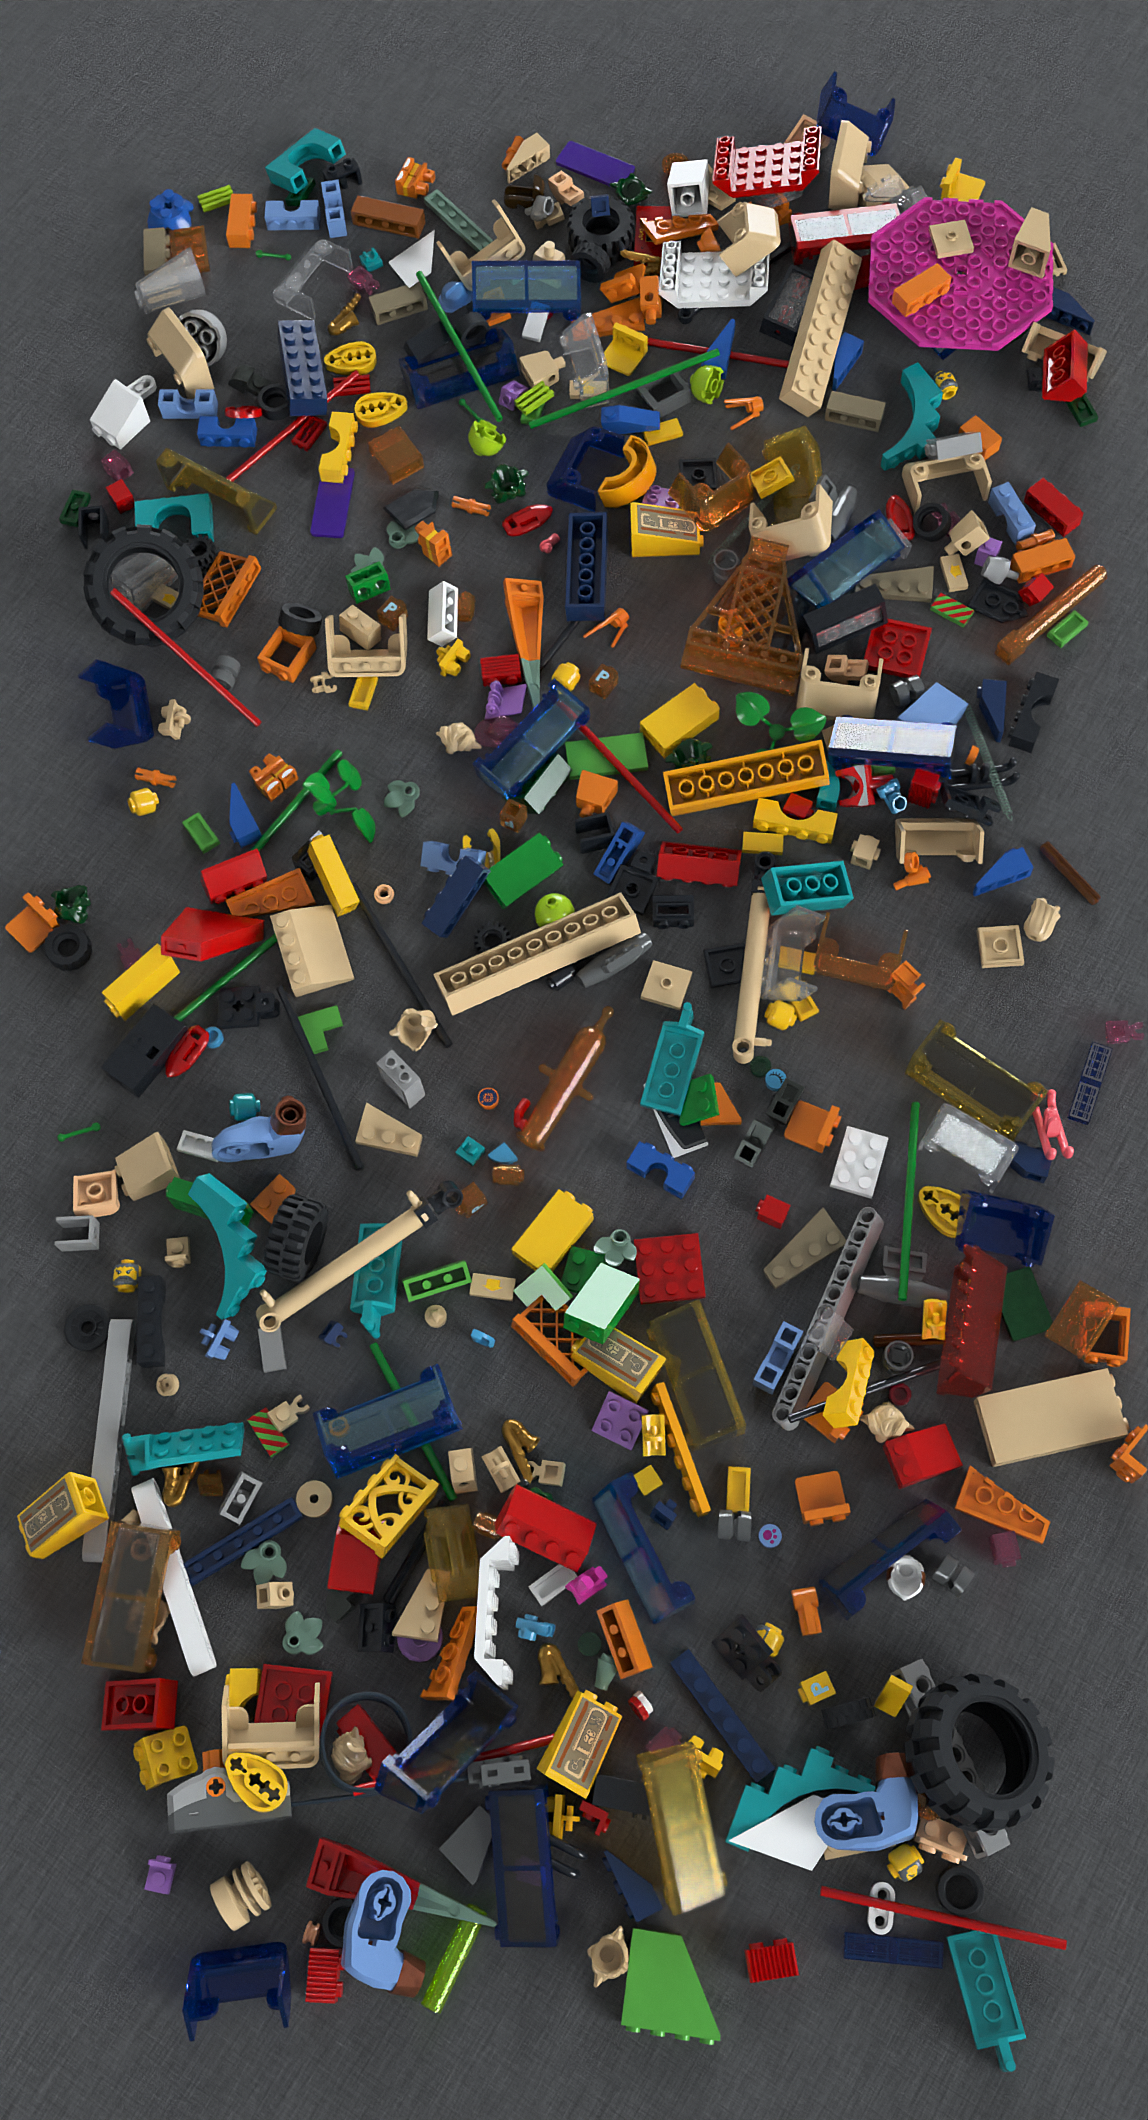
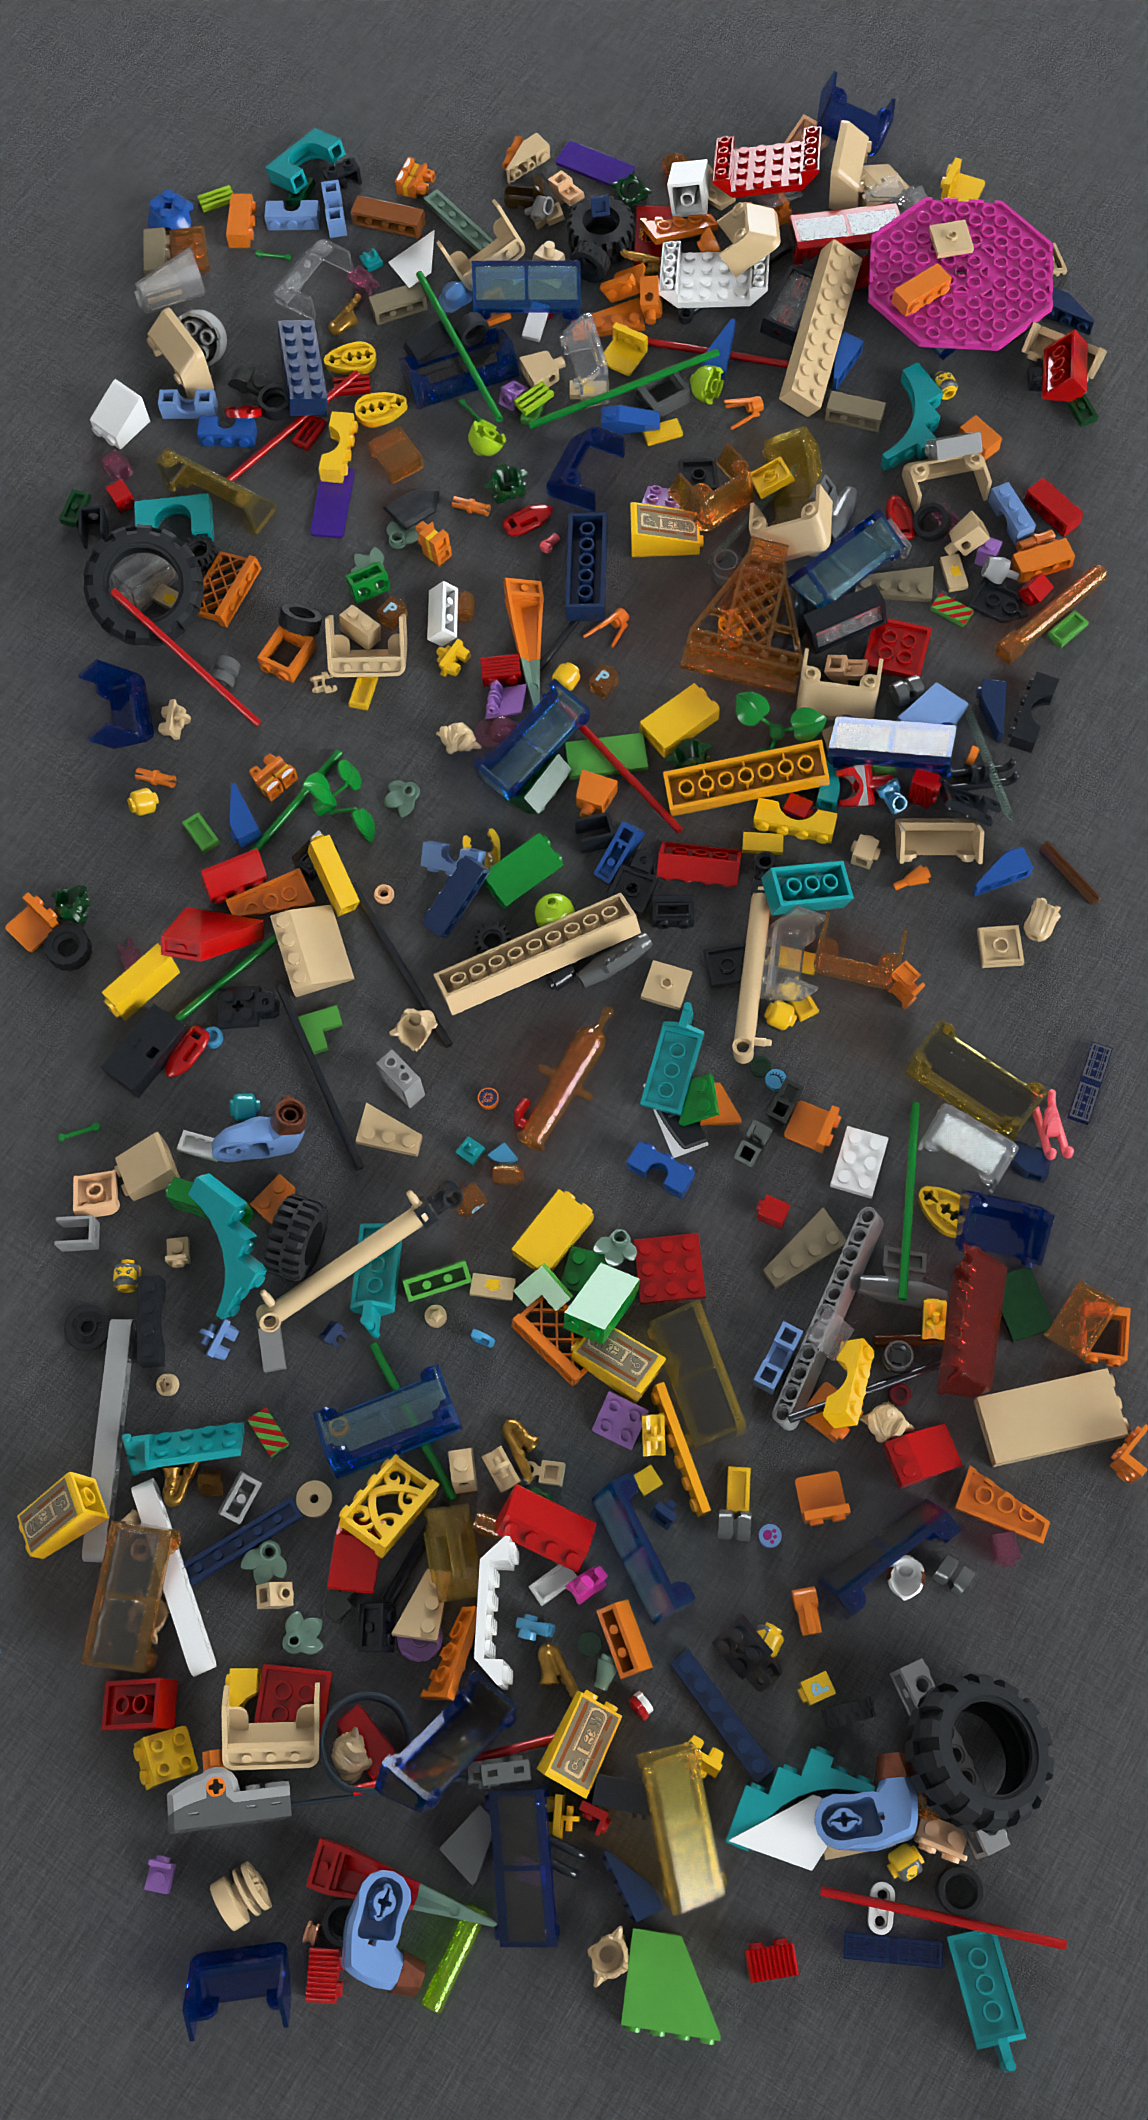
white plate [127,375,157,400] -> none
yellow piece [225,1753,288,1813] -> none
tan plate [267,1395,310,1433] -> none
clear orange brick [499,798,528,833] -> none
light orange brick [597,435,656,508] -> none
clear pink brick [645,1726,682,1765] -> none
yellow tile [874,1675,913,1717] -> none
orange tile [904,852,919,873] -> none
tan slope [1008,207,1051,279] -> none
clear pink plate [1105,1020,1144,1044] -> none

